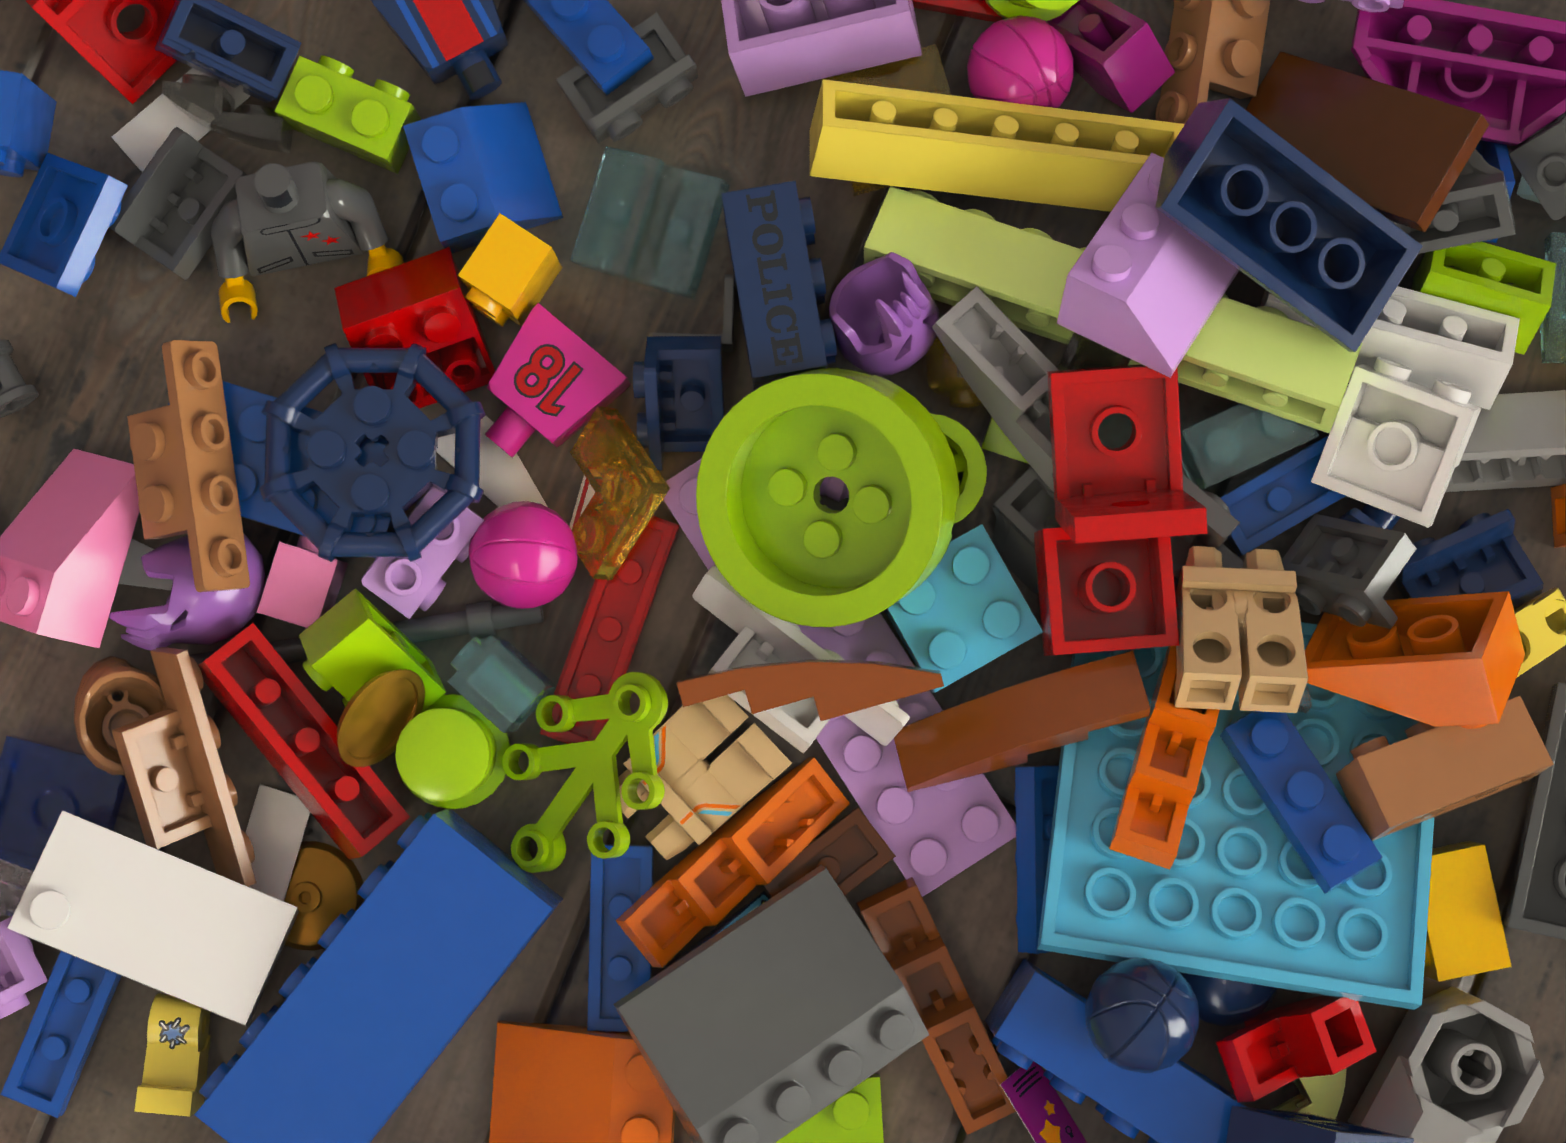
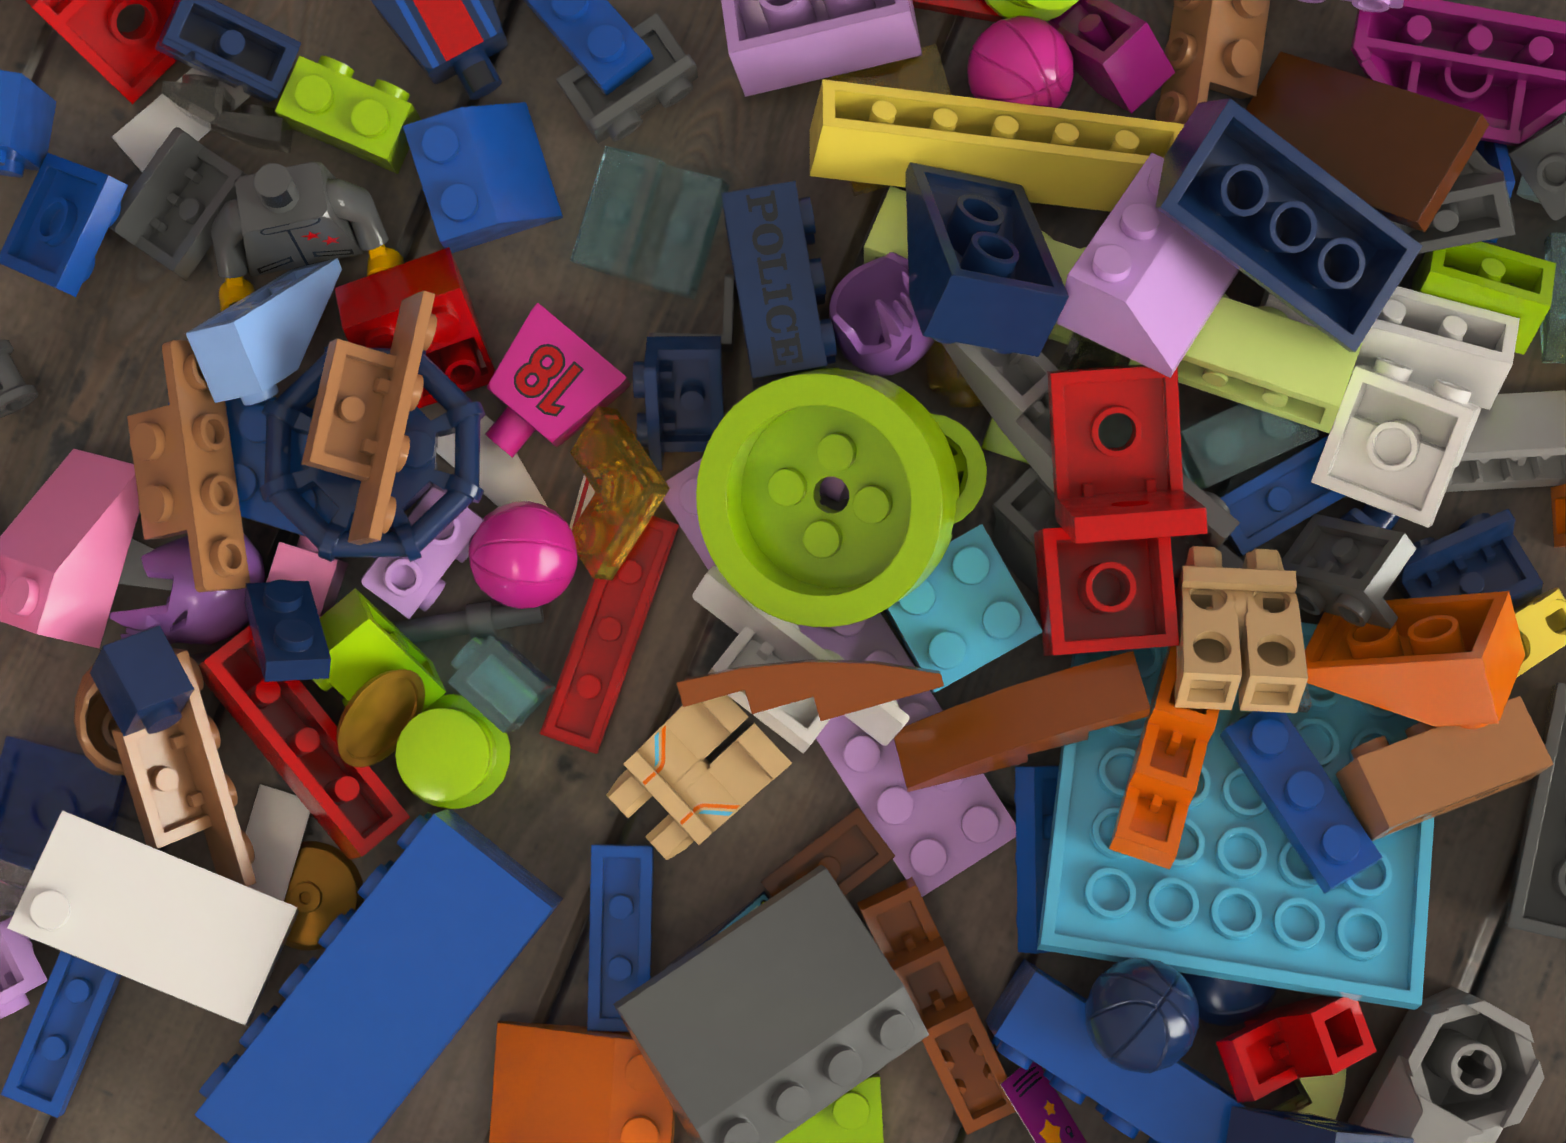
light yellow leg [134,993,211,1117] -> none
yellow brick [458,213,562,327] -> none
lime plant [502,672,668,873] -> none
orange slope [616,757,850,968] -> none
yellow brick [1424,841,1512,982] -> none
none -> dark blue brick [90,625,194,737]
none -> light blue slope [186,258,342,405]
none -> dark blue plate [244,580,331,682]
none -> medium nougat bracket [302,290,437,545]
none -> dark blue slope [905,162,1069,357]

